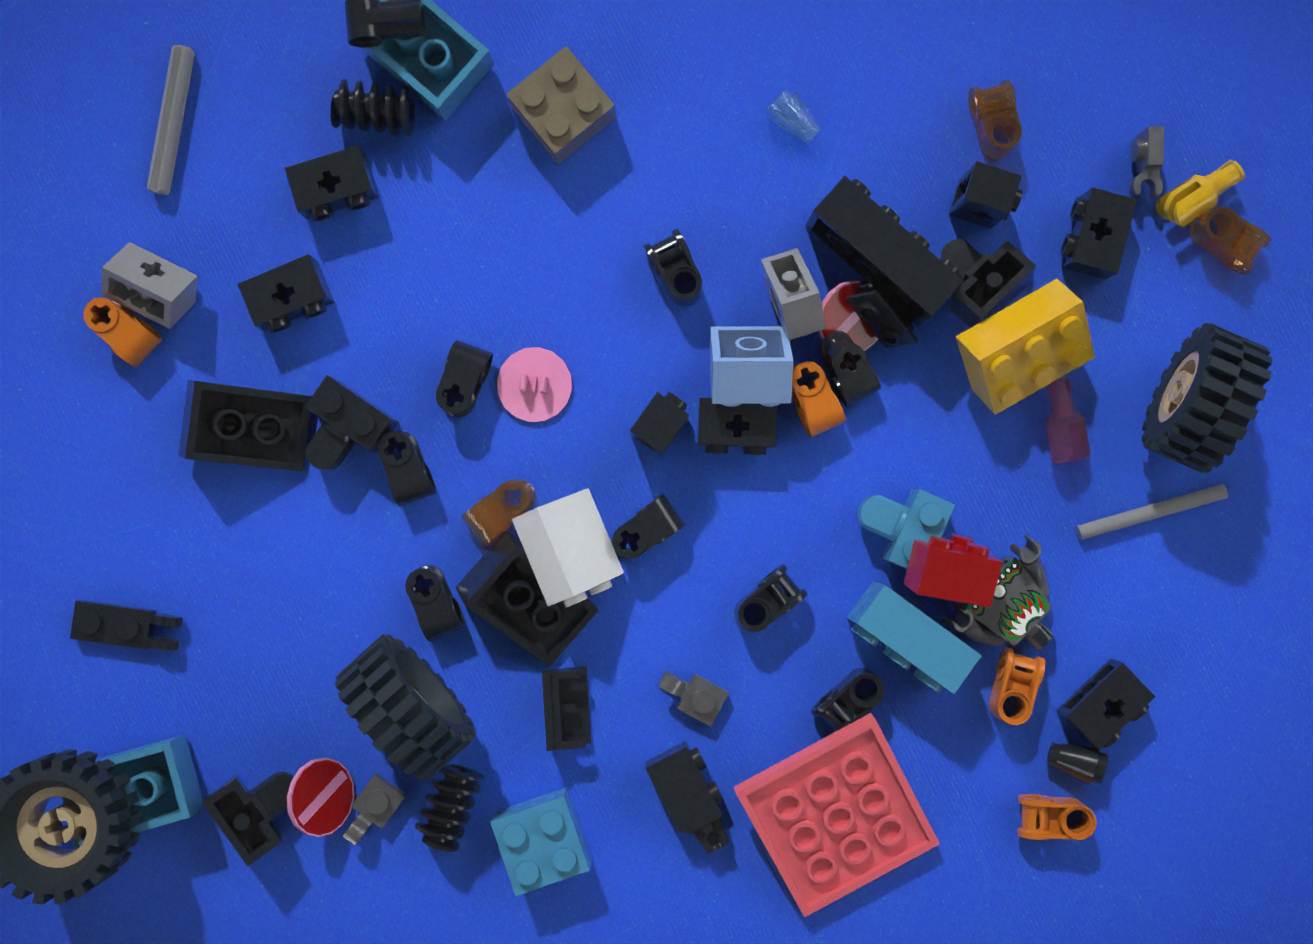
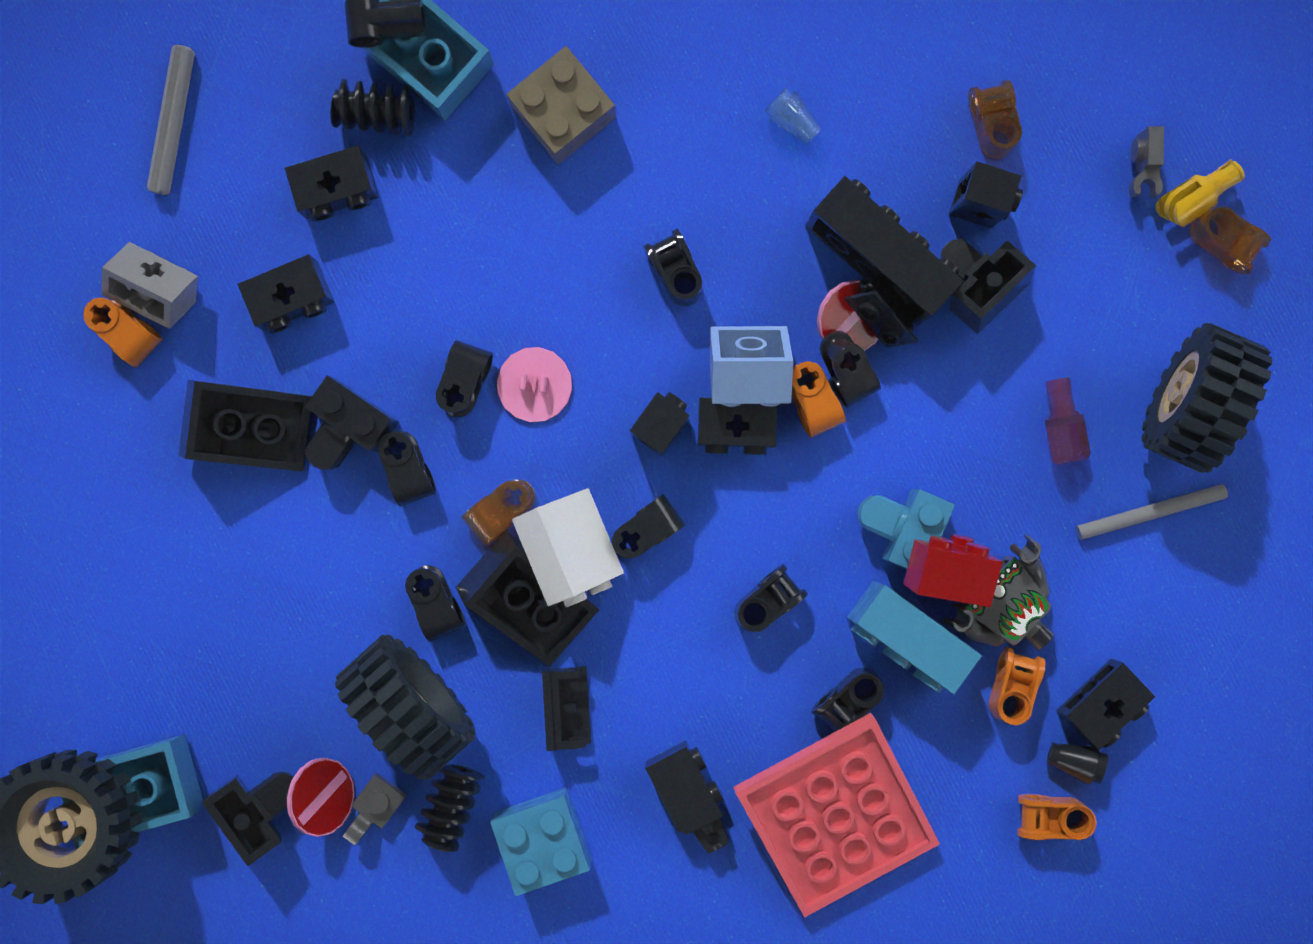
black hinge [70,600,183,651] -> none
flat silver plate [658,670,729,727] -> none
light grey brick [761,248,826,340] -> none
yellow brick [955,279,1095,415] -> none
black brick [1060,187,1137,280] -> none

